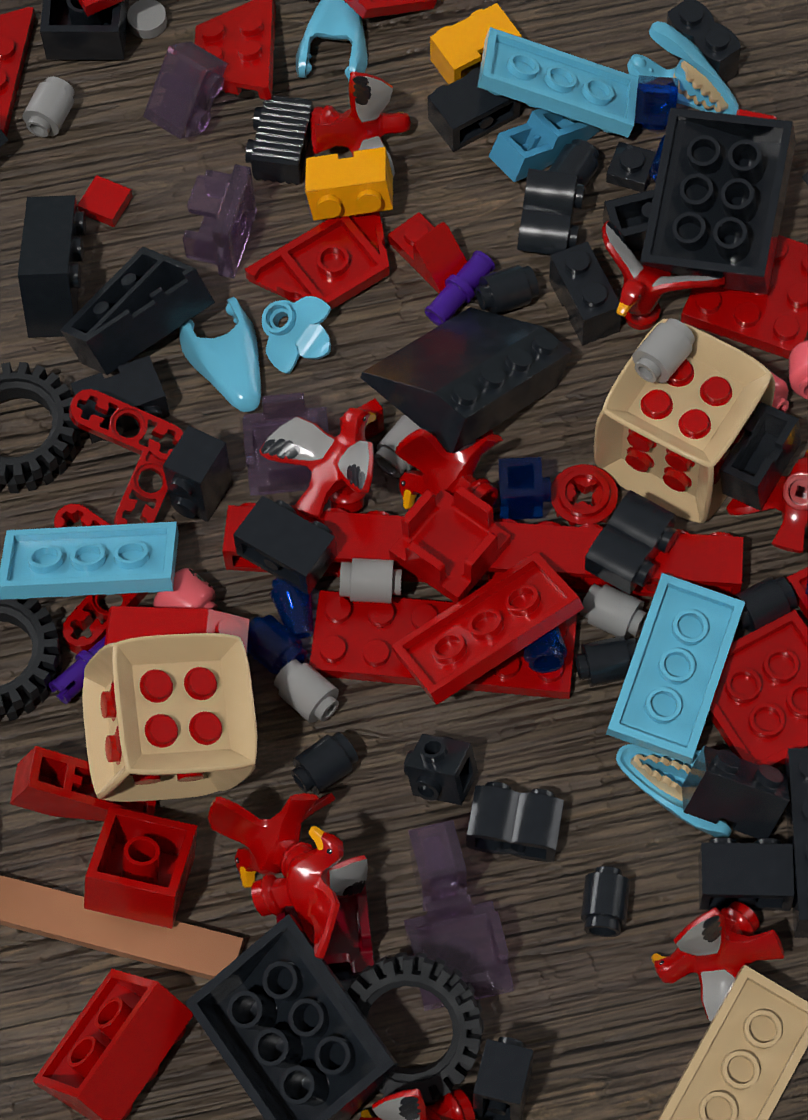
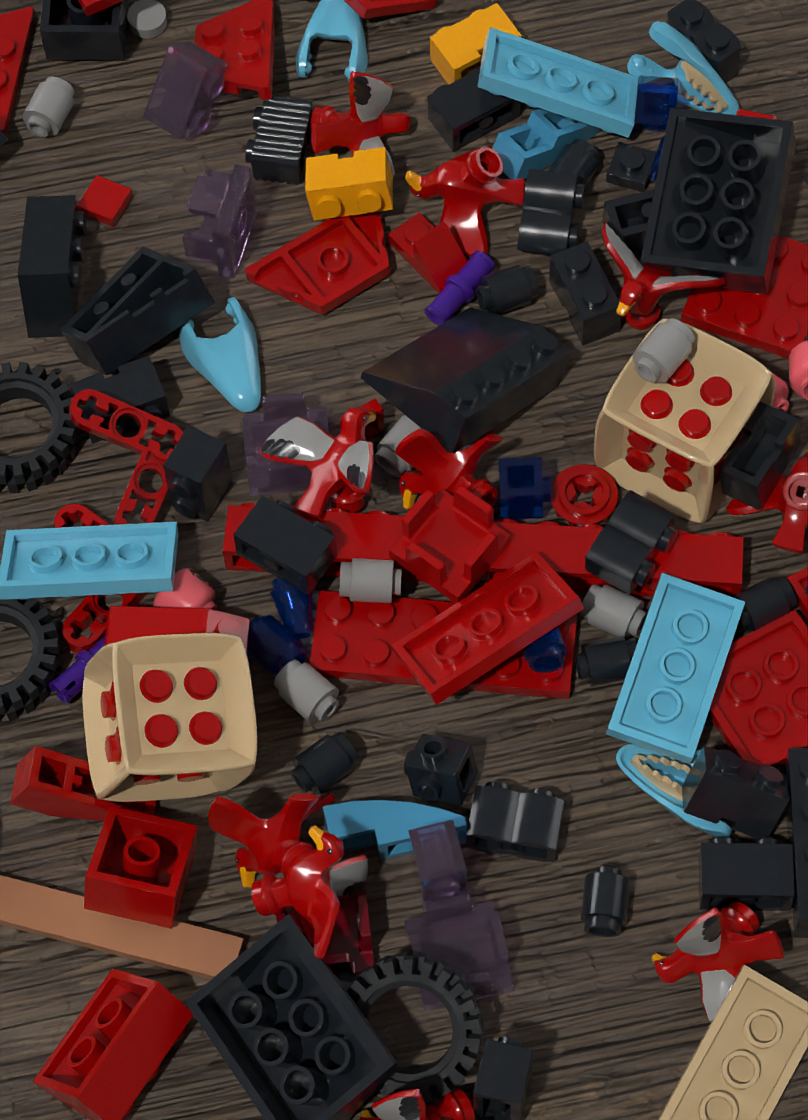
medium azure plate [262,296,331,374] -> none
none -> dark azure slope [323,800,467,861]
none -> red animal [405,146,524,257]

